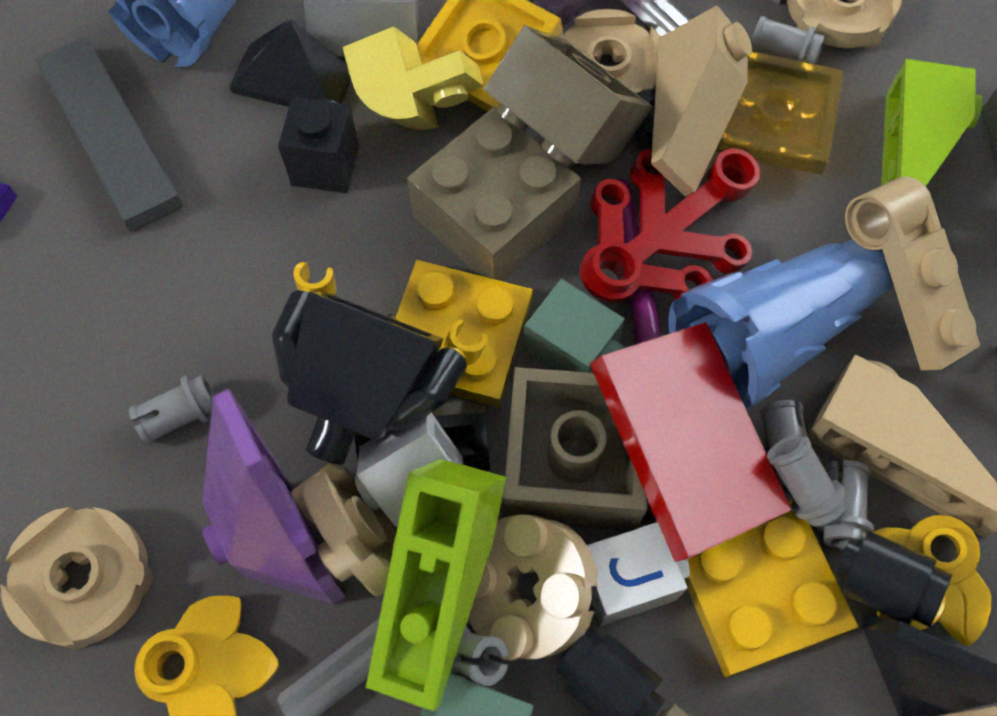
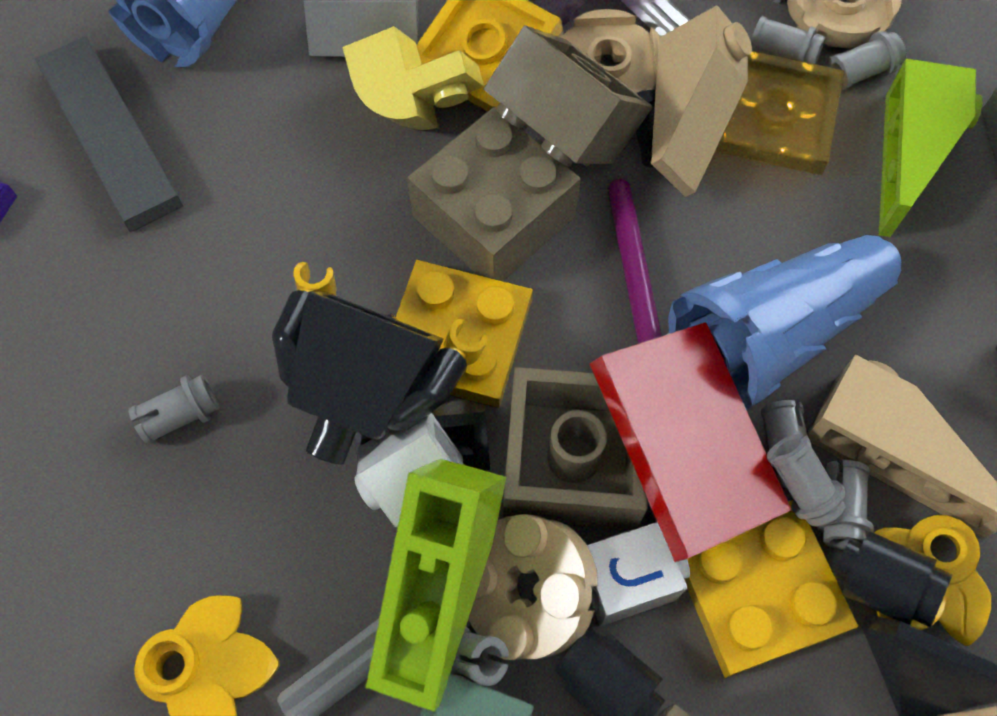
tan plate [1,507,153,650] -> none
medium lavender wedge [202,389,346,604] -> none
black slope [229,18,351,107] -> none
black brick [278,97,359,193] -> none
tan plate [292,463,397,597] -> none
sand green brick [523,279,625,373] -> none
red plant [580,148,760,303] -> none
tan plate [845,176,980,370] -> none
none -> light grey pin [828,31,906,90]

